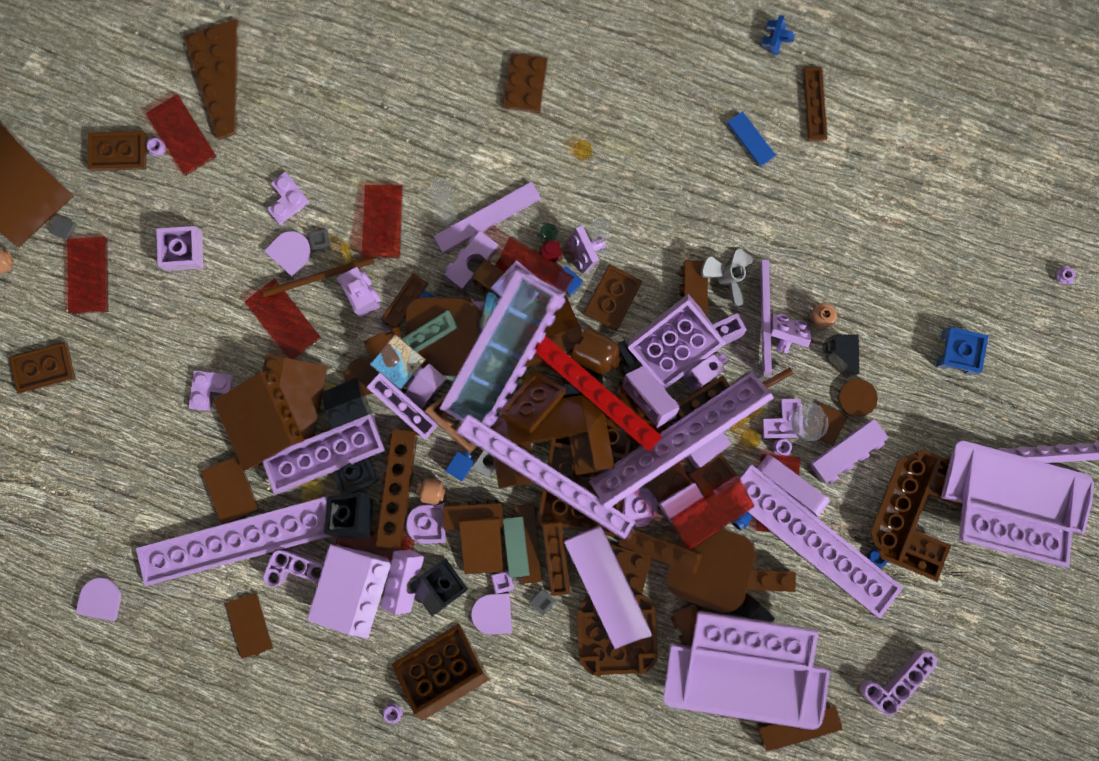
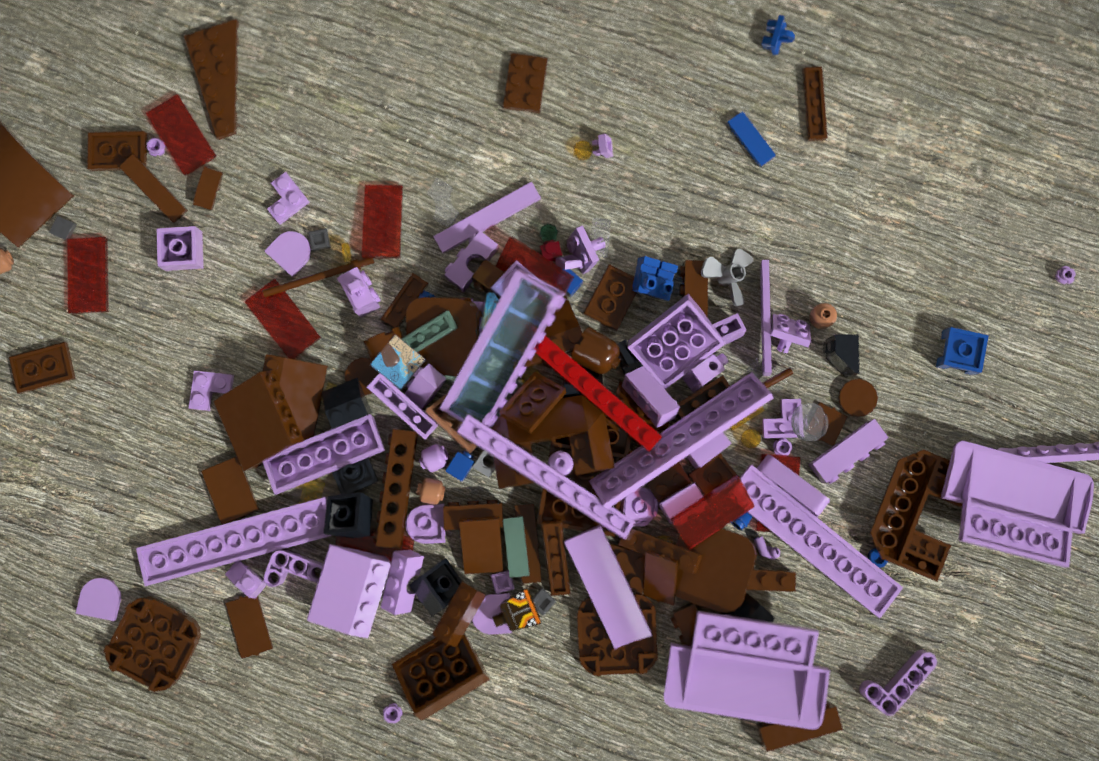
none -> reddish brown tile [103,597,201,692]
none -> reddish brown tile [119,154,188,223]
none -> reddish brown slope [193,167,224,210]
none -> lavender slope [225,561,266,599]
none -> lavender head [419,444,449,472]
none -> reddish brown brick [432,582,486,647]
none -> torso [492,587,542,631]
none -> lavender head [548,451,573,476]
none -> lavender tile [556,255,582,270]
none -> lavender tile [592,134,613,158]
none -> blue hips [633,256,678,301]
none -> reddish brown piece [643,550,678,606]
none -> lavender arm [753,536,781,560]

